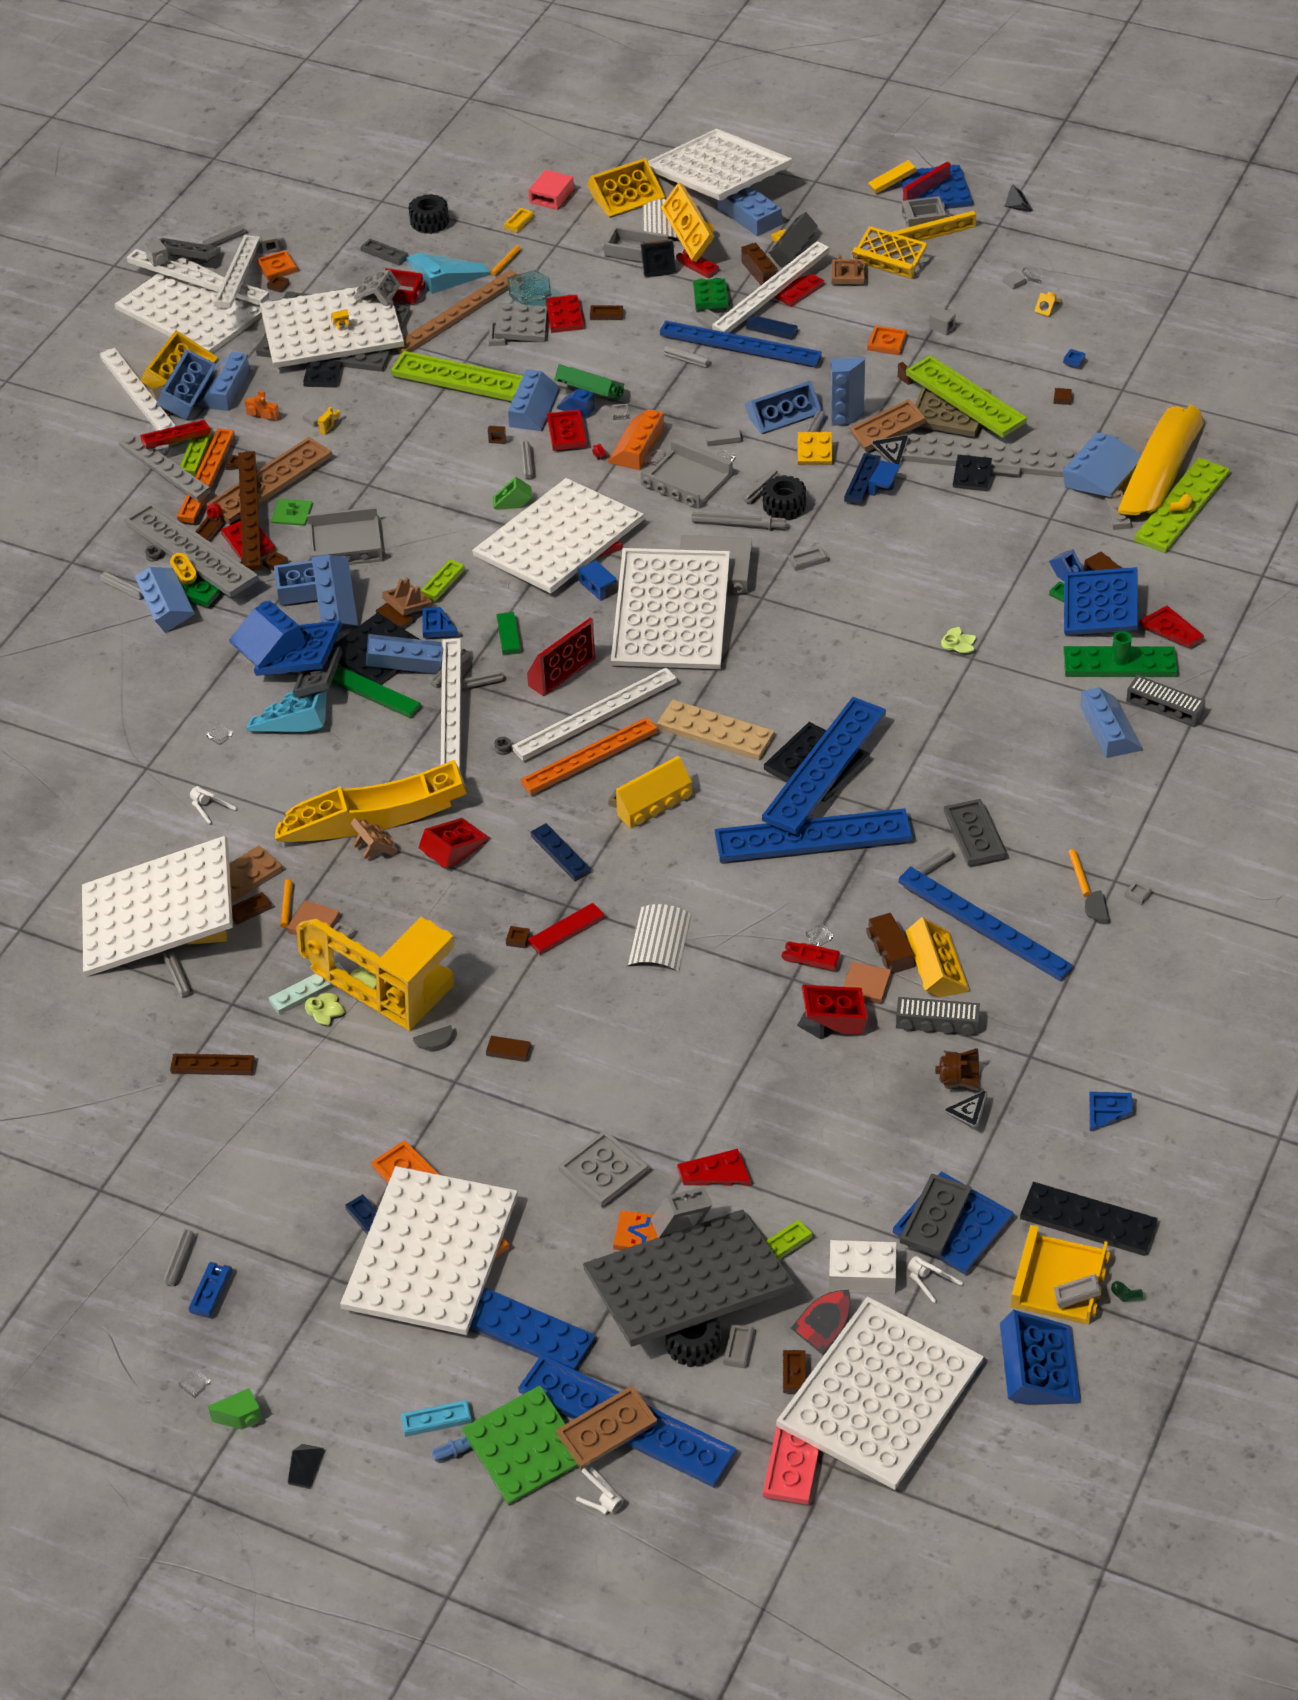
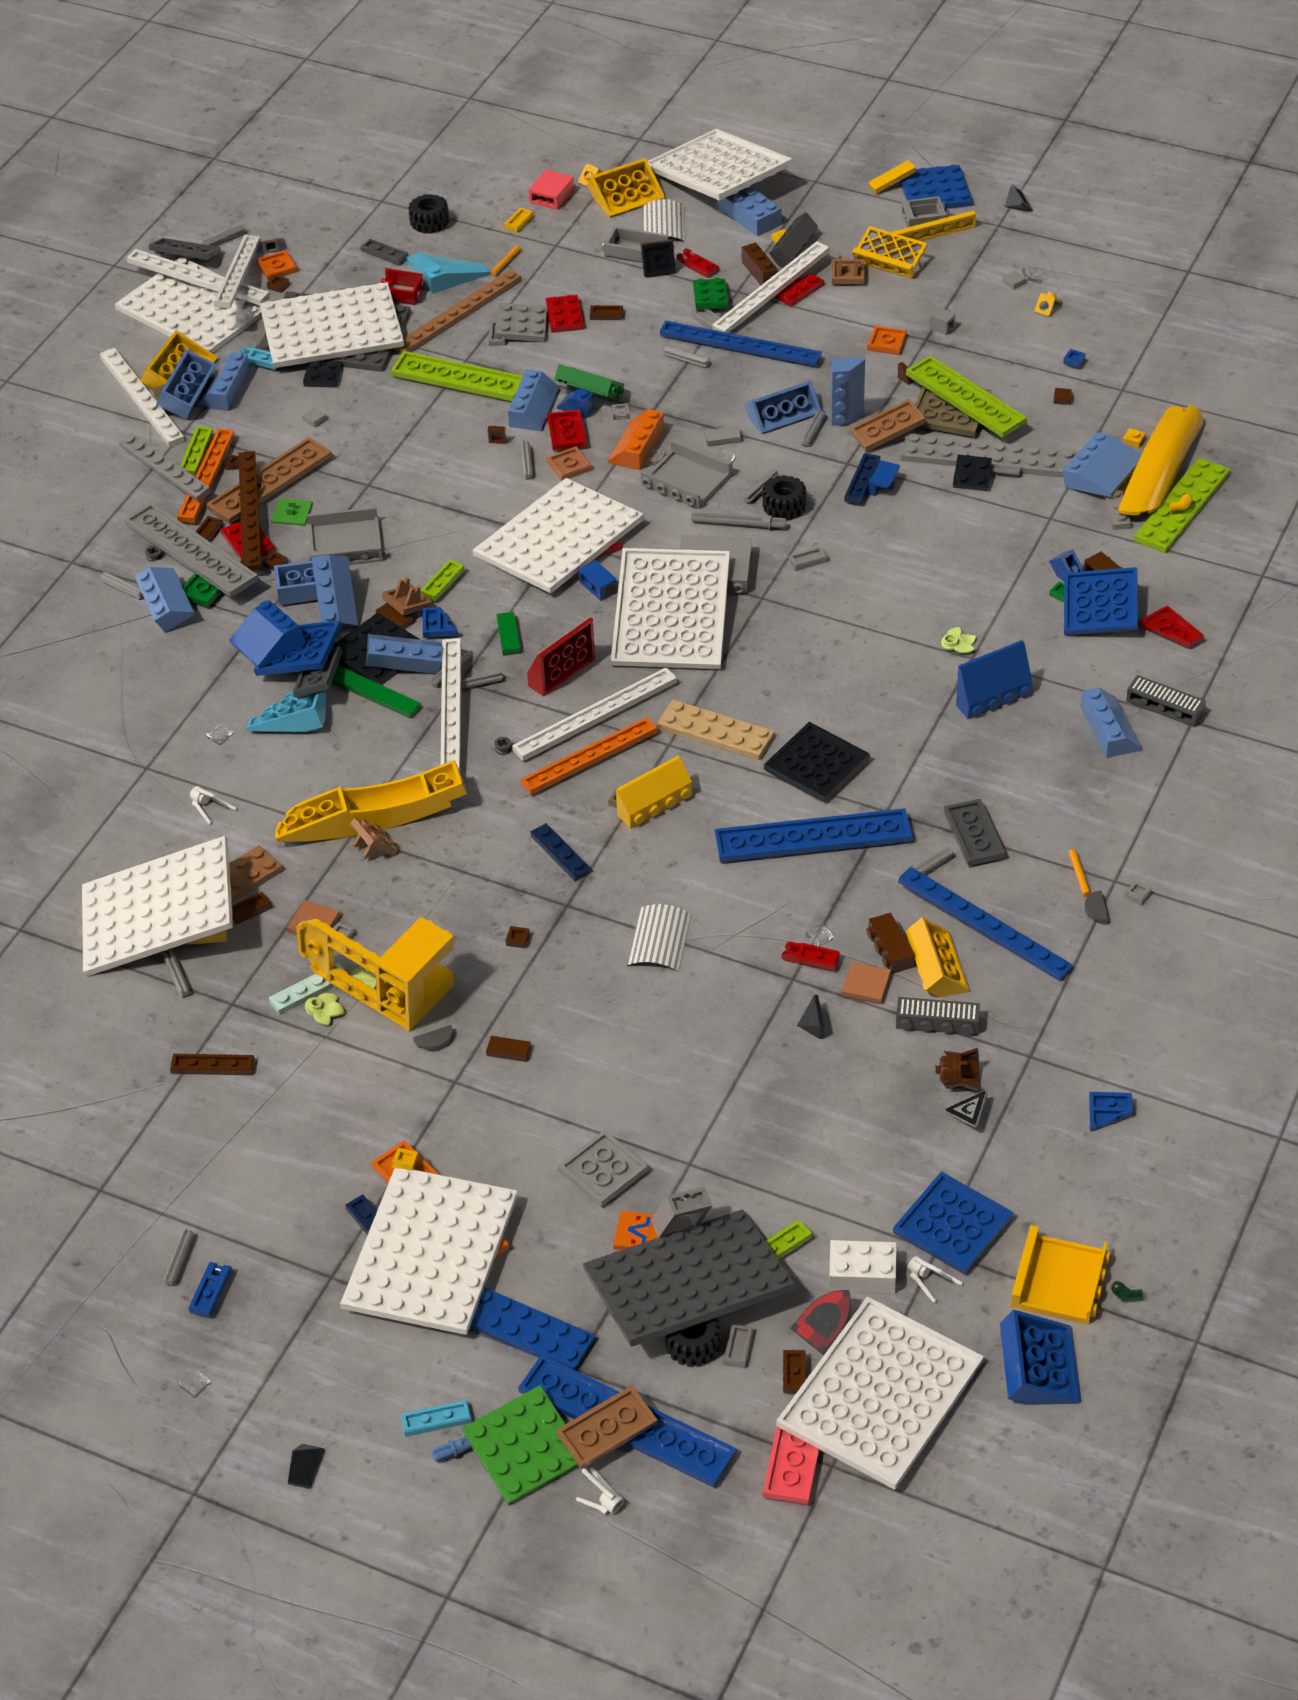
red plate [140,420,211,449] -> none
light grey brick [144,239,169,267] -> none
yellow plate [170,553,197,584] -> none
red plate [206,503,222,520] -> none
bright green slope [208,1388,262,1430] -> none
orange plate [245,391,280,421] -> none
light orange bar [280,879,292,928] -> none
yellow plate [318,407,340,435] -> none
yellow tile [331,309,349,330] -> none
light grey bracket [354,269,401,306] -> none
red slope [418,818,489,868] -> none
bright green slope [493,476,532,510] -> none
clear light blue brick [507,270,552,305] -> none
red tile [528,903,605,955] -> none
red plate [592,443,607,460] -> none
yellow plate [661,182,714,262] -> none
red wing [677,1148,751,1186] -> none
dark blue tile [746,315,798,340] -> none
blue plate [762,697,886,834] -> none
yellow plate [798,432,832,465] -> none
red slope [801,985,867,1035] -> none
black piece [872,435,908,465] -> none
dark grey plate [900,1173,972,1257] -> none
red tile [903,162,951,201] -> none
black plate [1020,1181,1158,1256] -> none
light grey tile [1054,1274,1101,1308] -> none
green plate [1063,631,1177,677] -> none
none -> medium azure hinge [240,347,276,370]
none -> yellow plate [392,1148,418,1171]
none -> nougat tile [546,446,592,481]
none -> yellow bracket [578,163,603,187]
none -> blue slope [956,640,1032,719]
none -> yellow plate [1123,428,1145,448]

